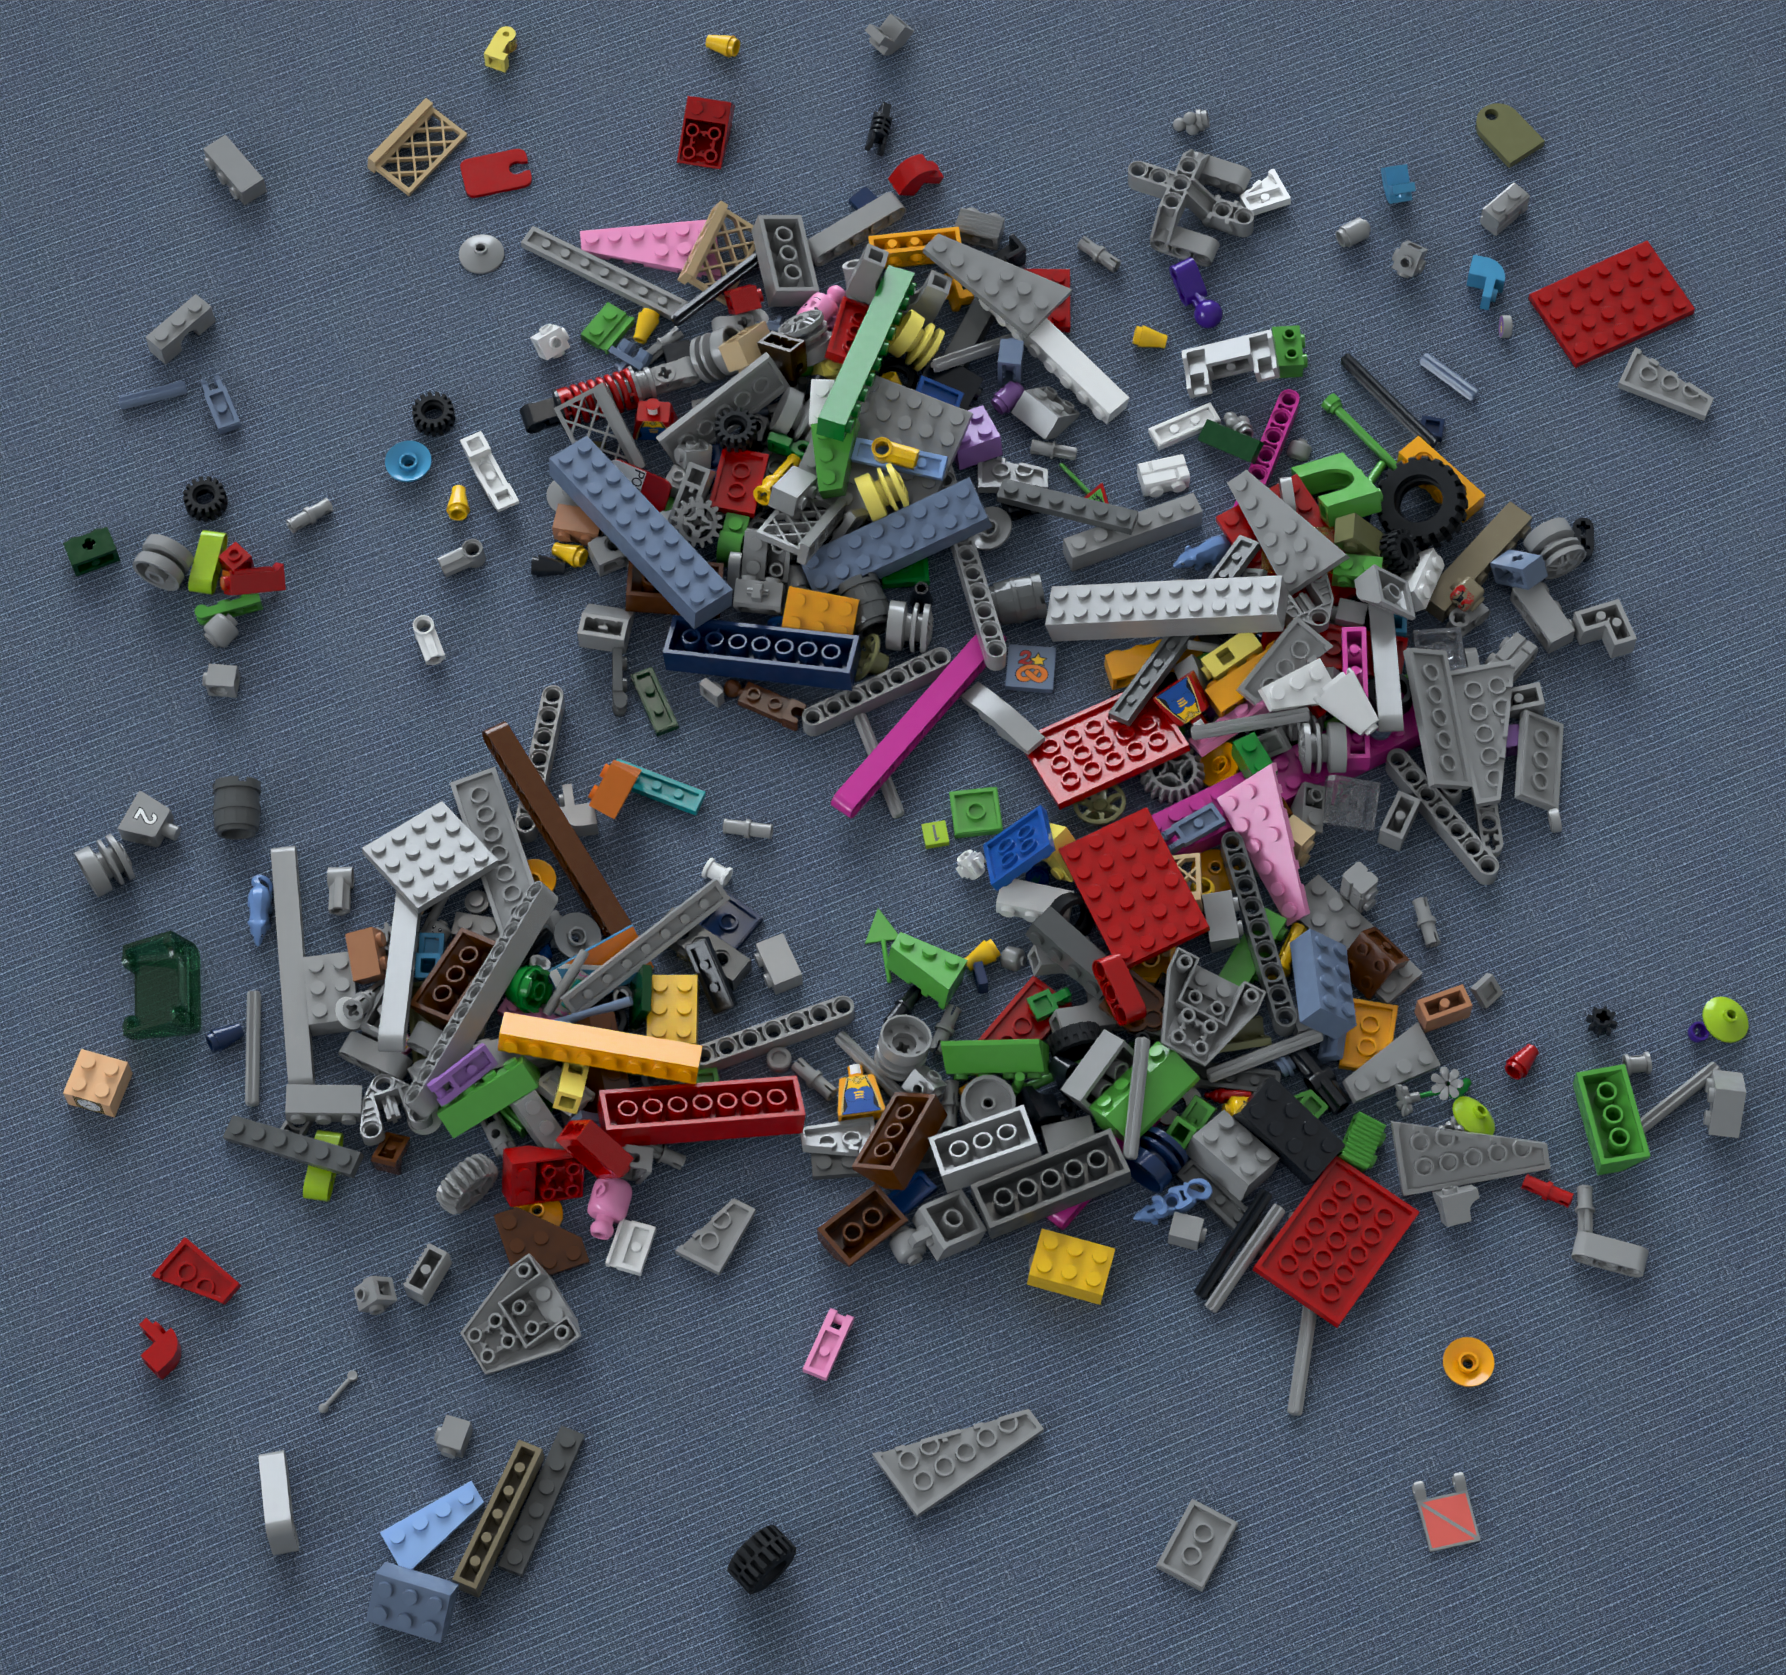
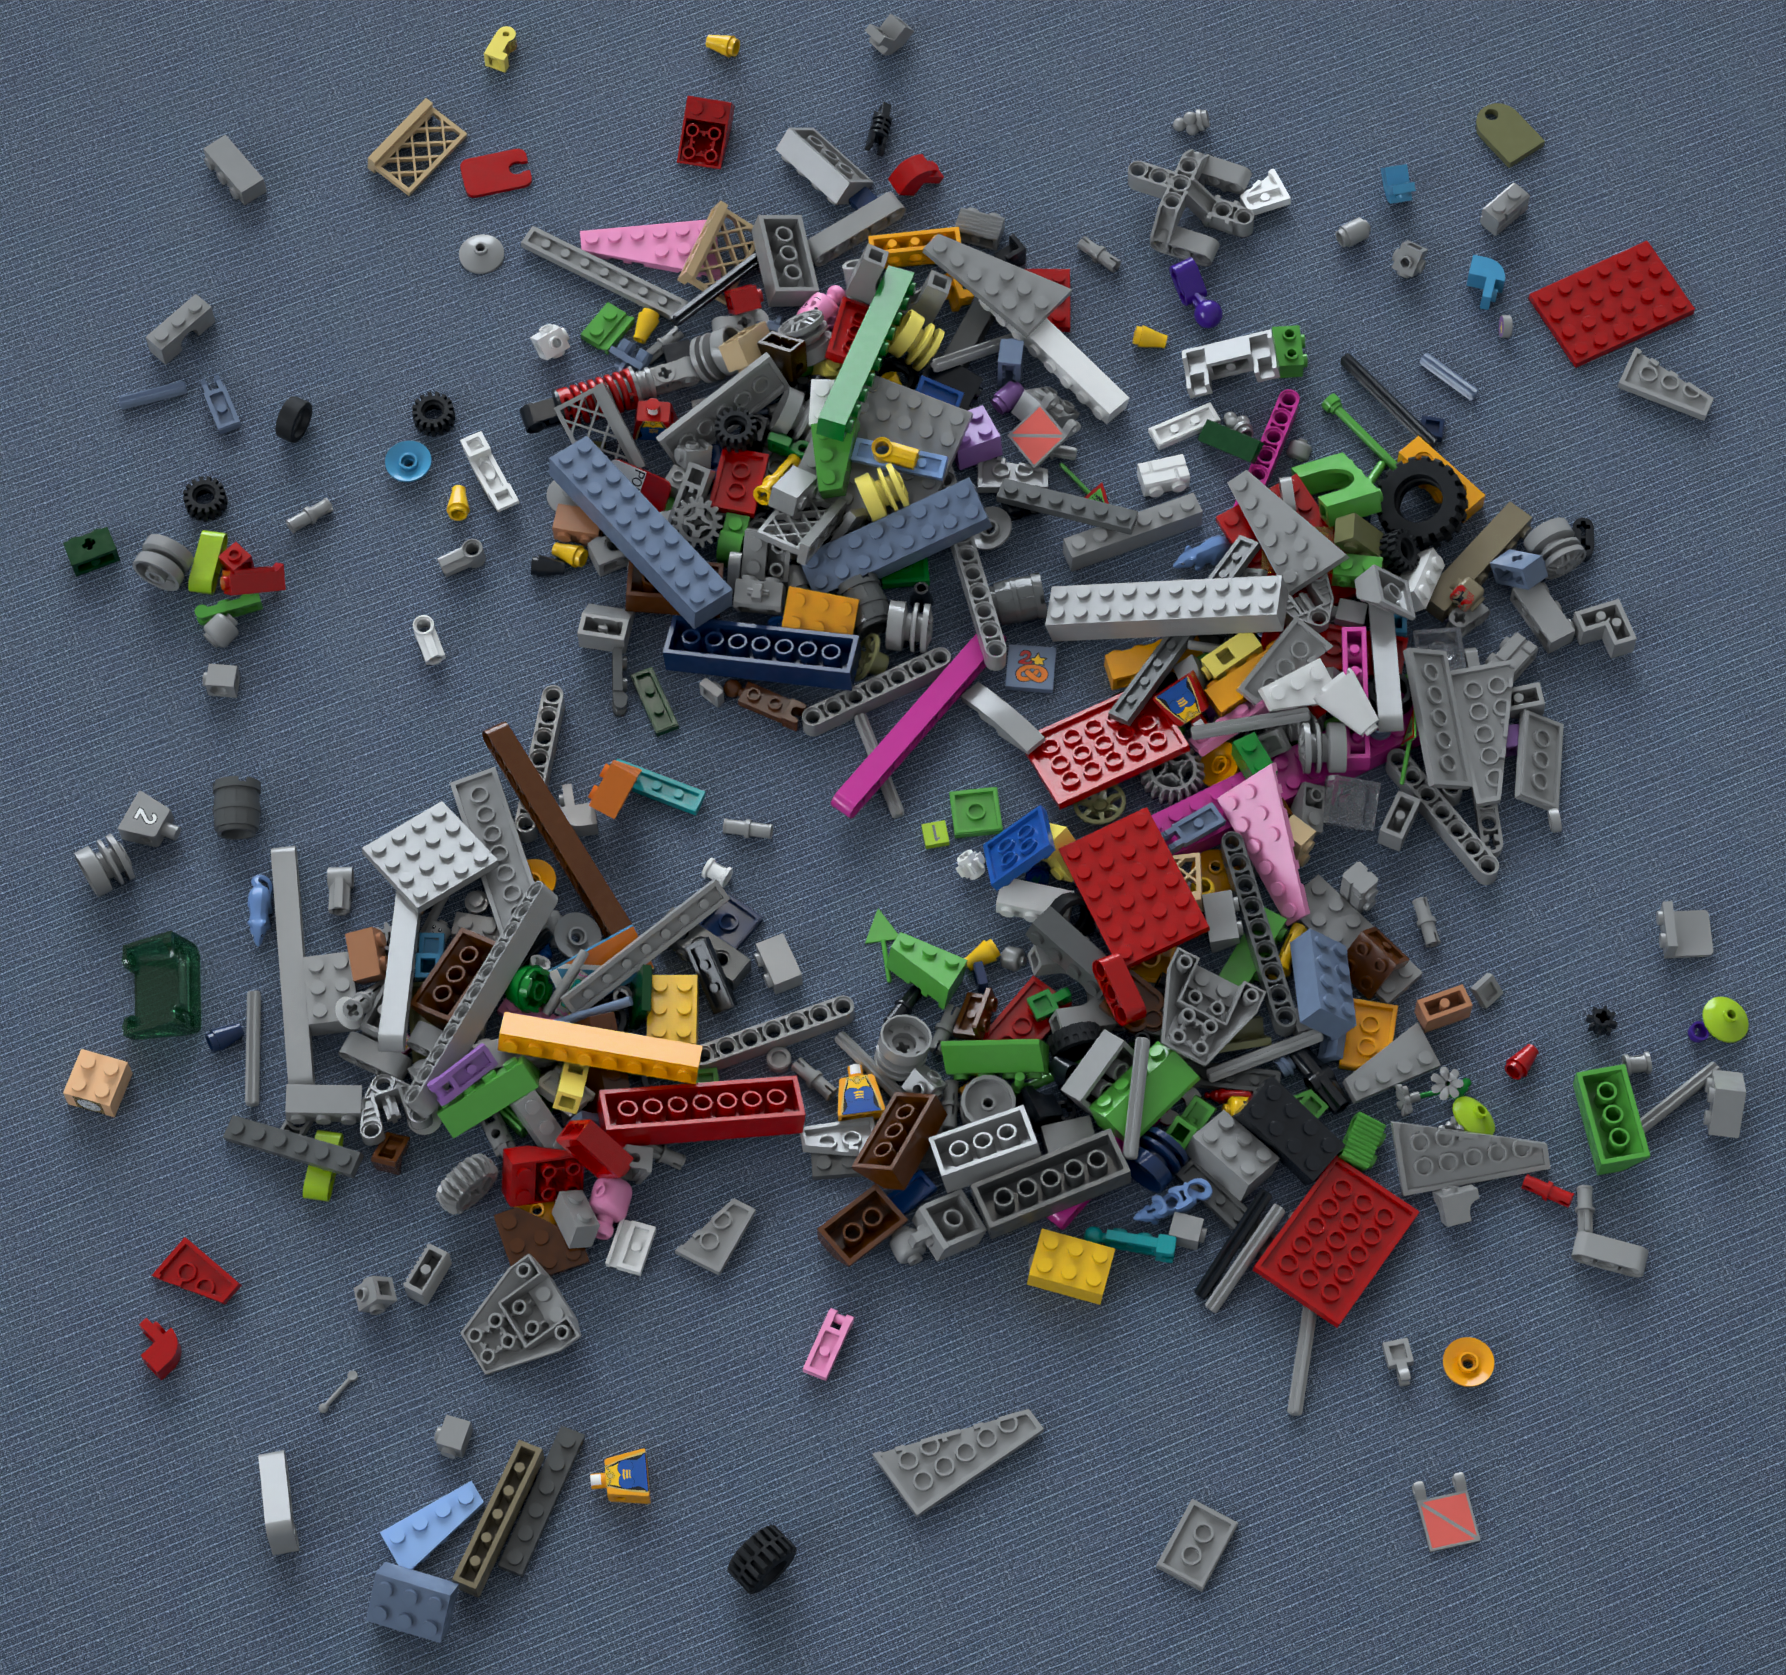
none -> black tyre [275,396,312,443]
none -> light grey brick [552,1190,600,1249]
none -> torso [590,1448,651,1504]
none -> light grey slope [775,128,874,205]
none -> reddish brown bracket [952,988,998,1040]
none -> flag [1007,392,1081,469]
none -> teal plate [1084,1226,1177,1263]
none -> light grey plate [1382,1338,1414,1387]
none -> bright green piece [1400,708,1416,785]
none -> light grey bracket [1656,901,1713,959]

